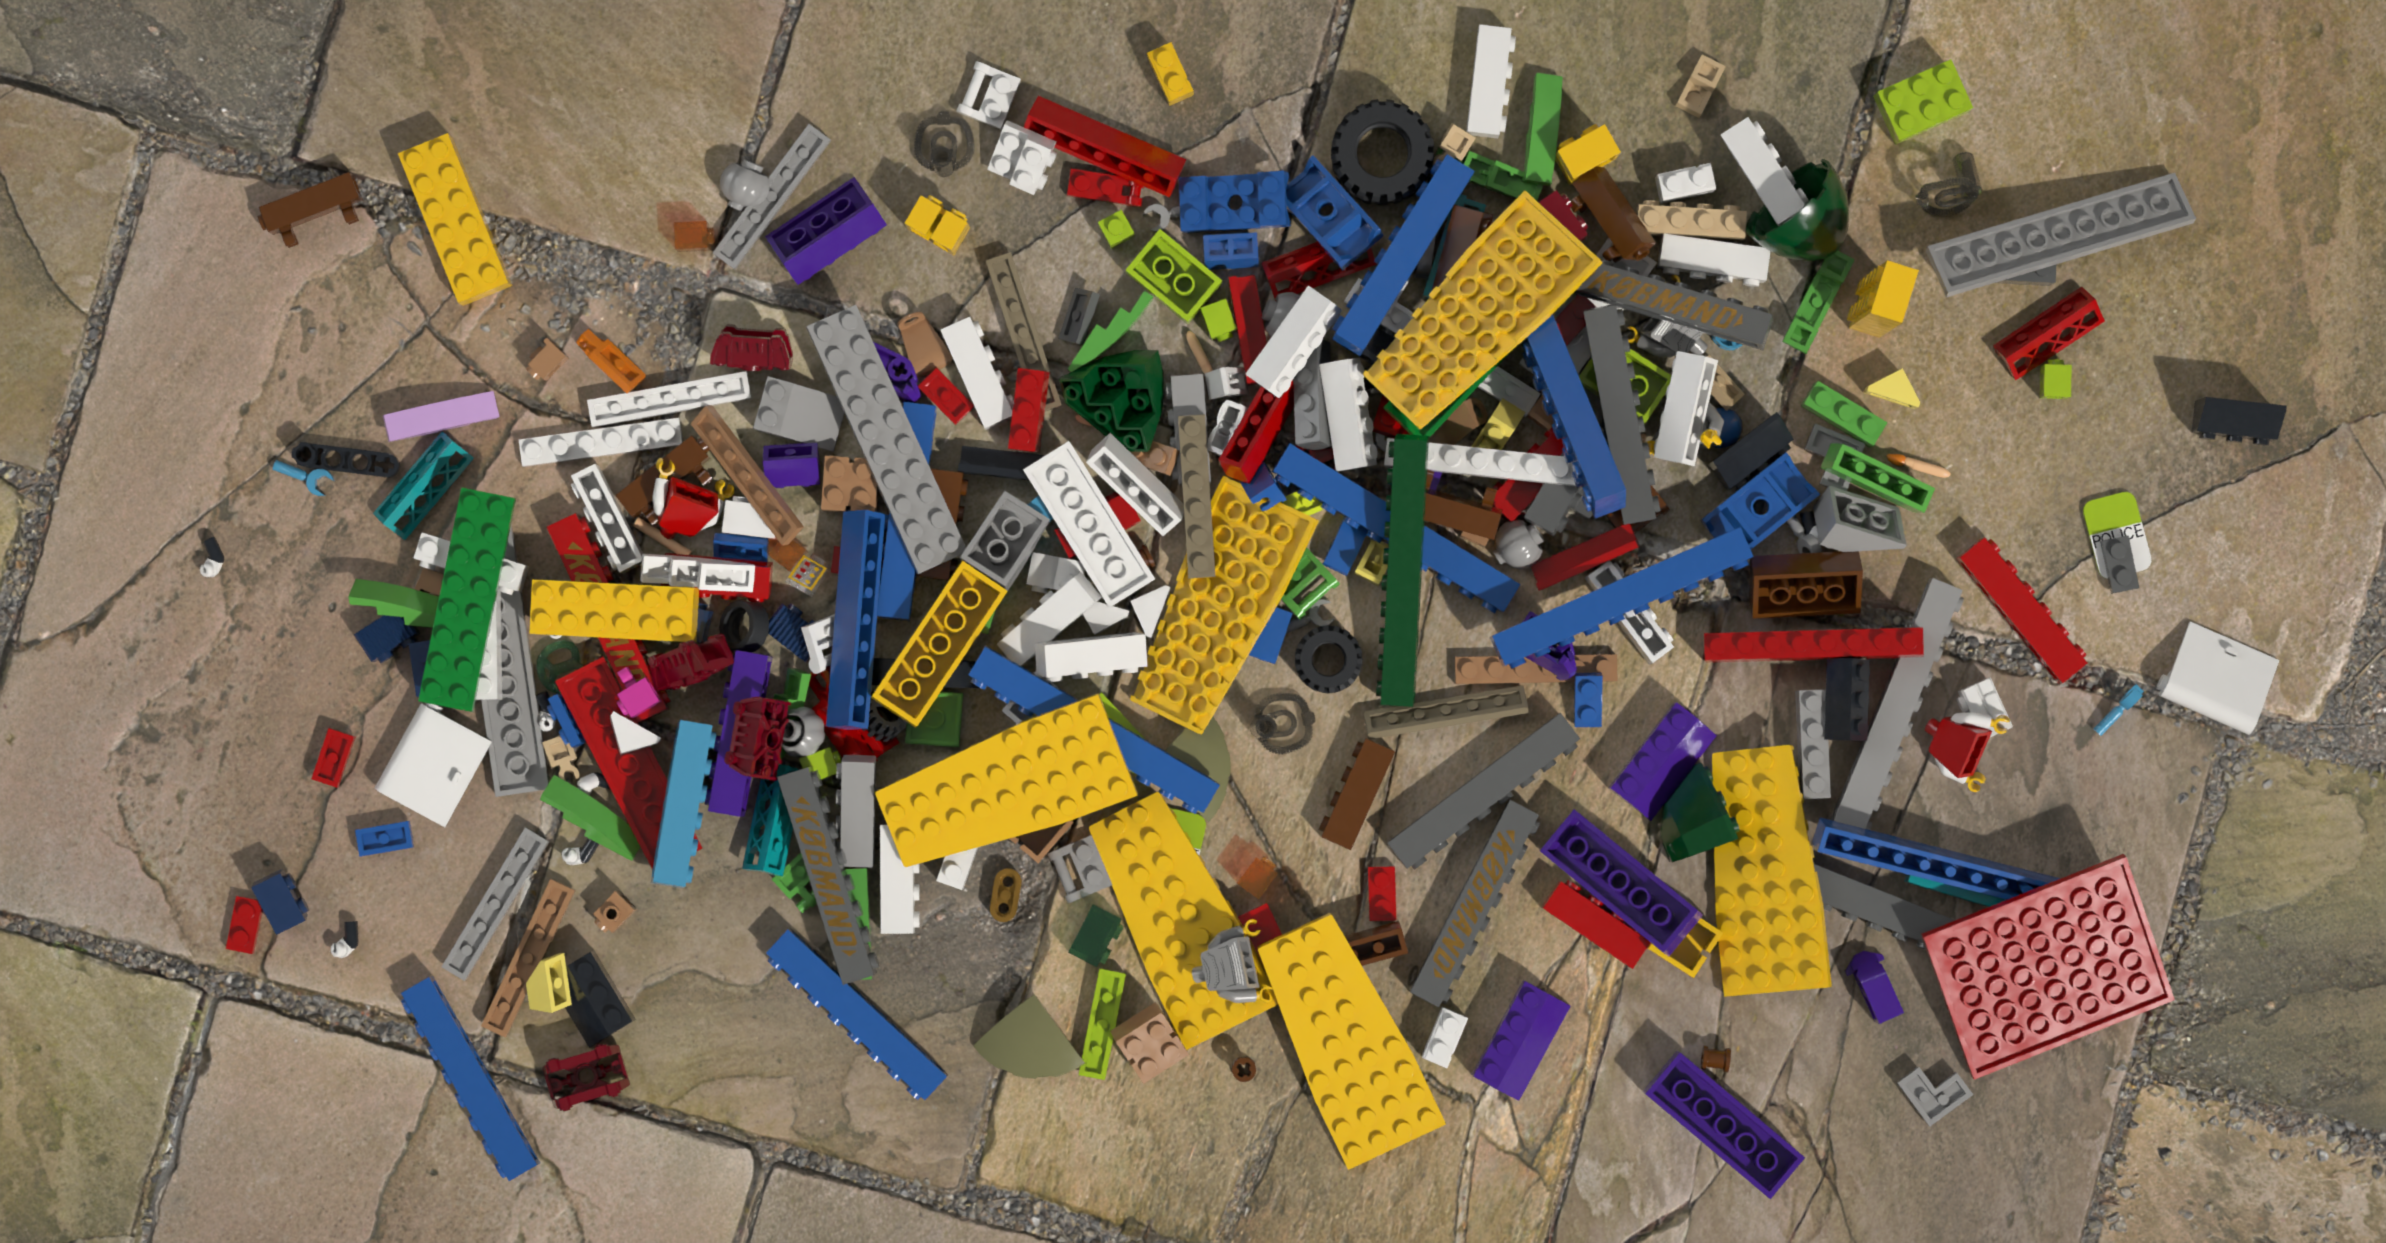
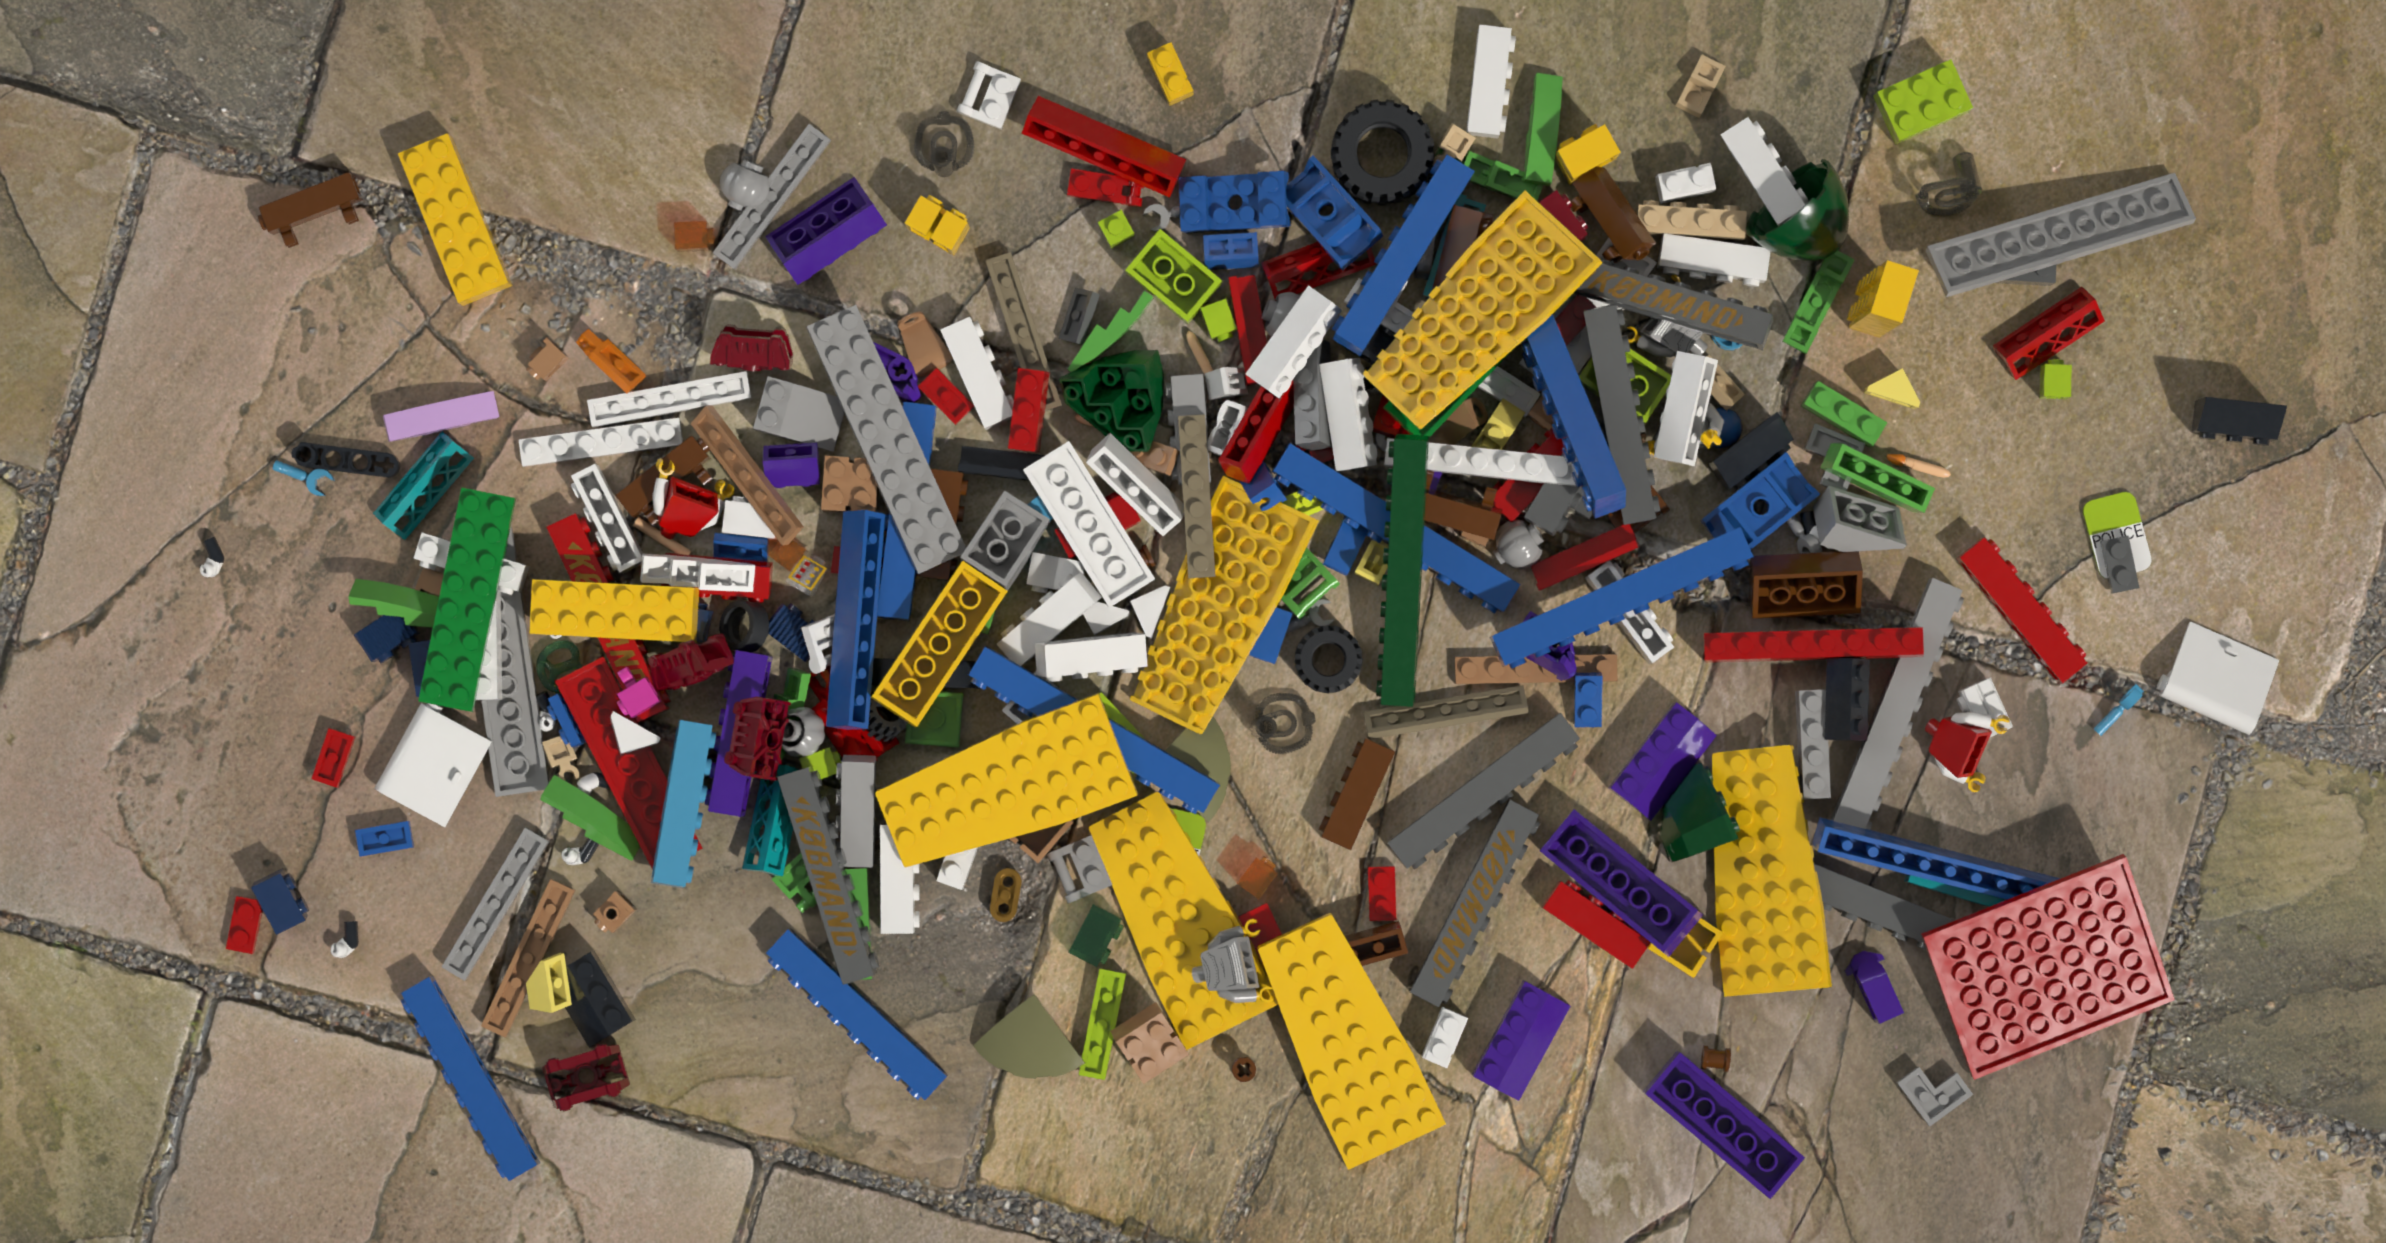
white plate [987,120,1057,195] -> none

